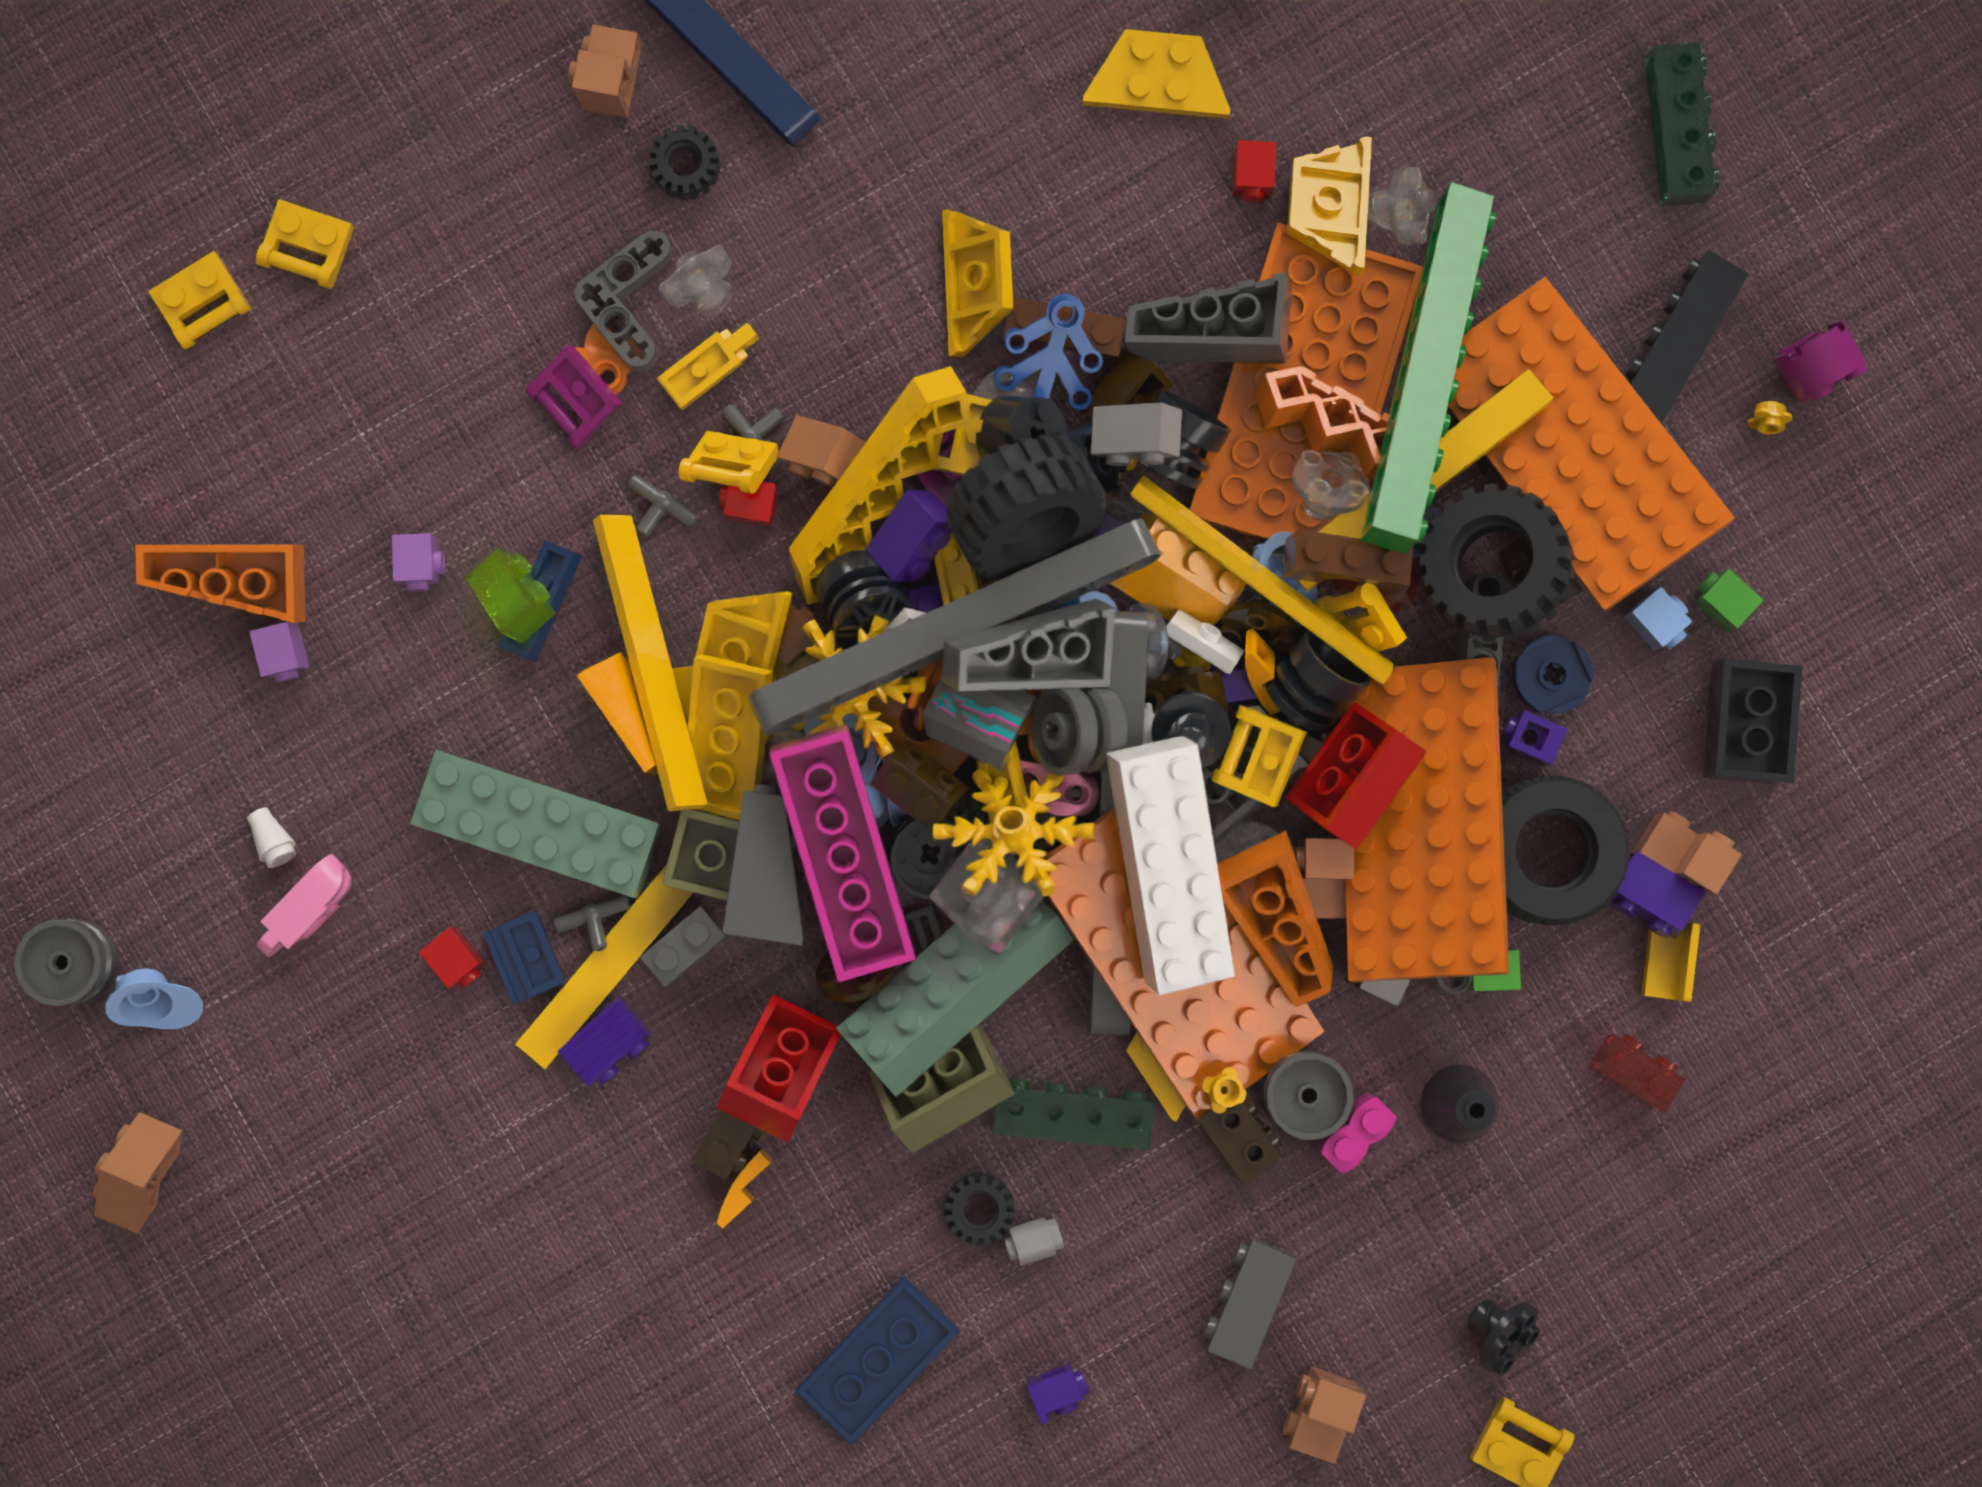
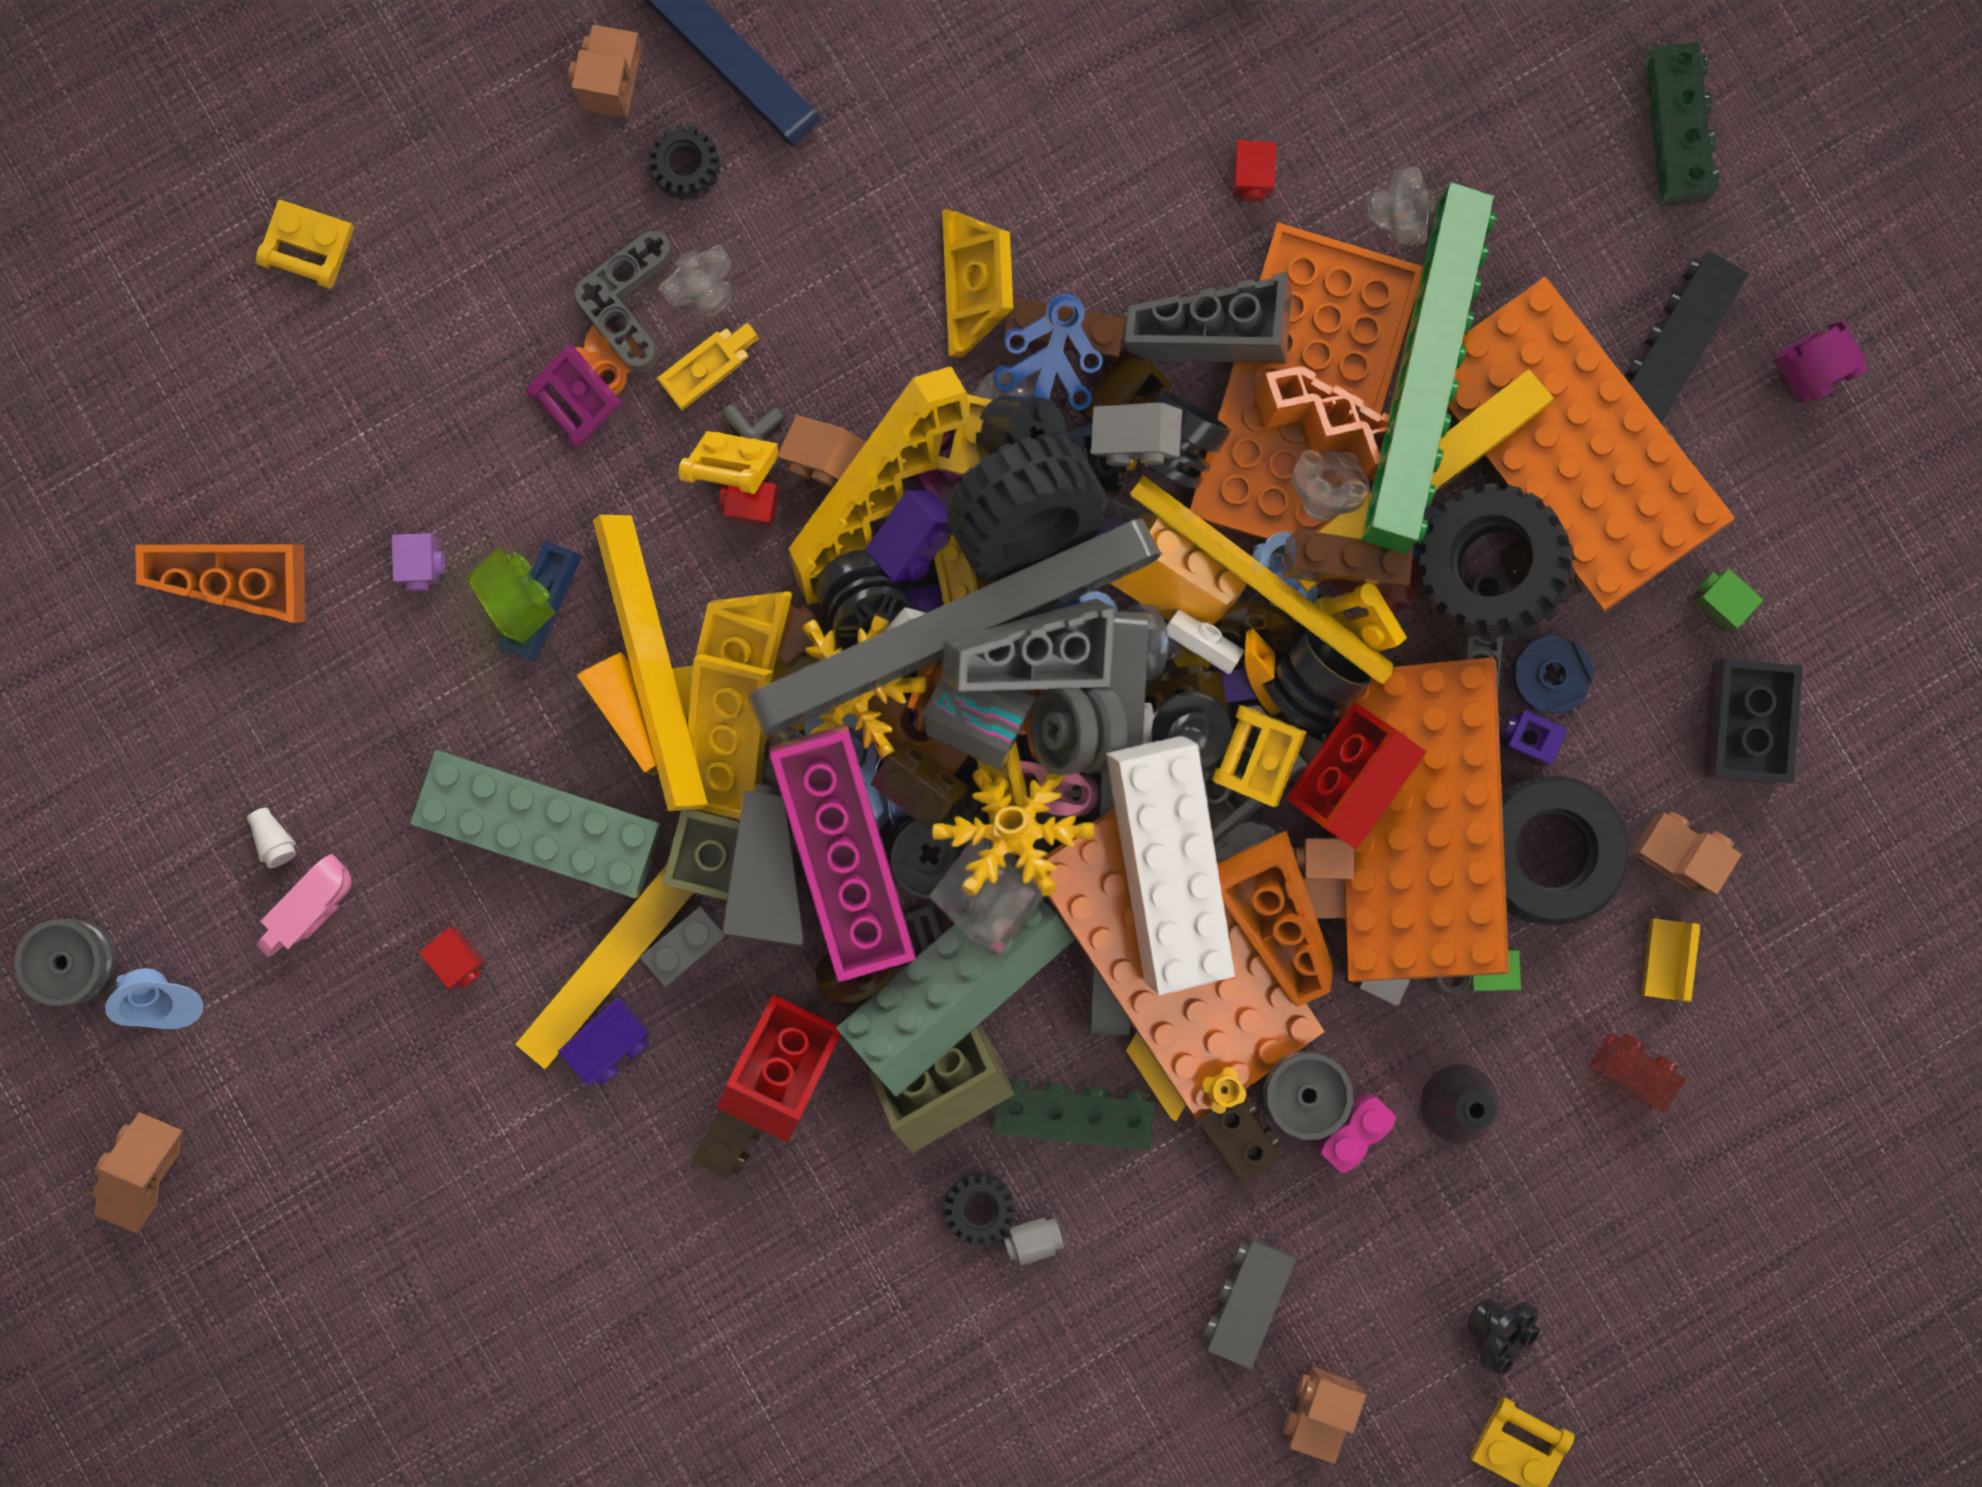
yellow plate [148,251,252,350] -> none
medium lavender brick [249,622,310,683] -> none
dark blue plate [483,910,567,1005] -> none
dark grey piece [553,895,630,952] -> none
dark grey piece [627,474,698,536] -> none
light orange slope [717,1148,773,1229] -> none
dark blue tile [795,1275,960,1446] -> none
dark purple brick [1027,1363,1090,1424] -> none
yellow wing [1083,29,1230,119] -> none
yellow wing [1287,137,1372,275] -> none
dark purple brick [1611,851,1706,939] -> none
light blue brick [1623,587,1692,651] -> none
yellow plate [1747,401,1793,434] -> none

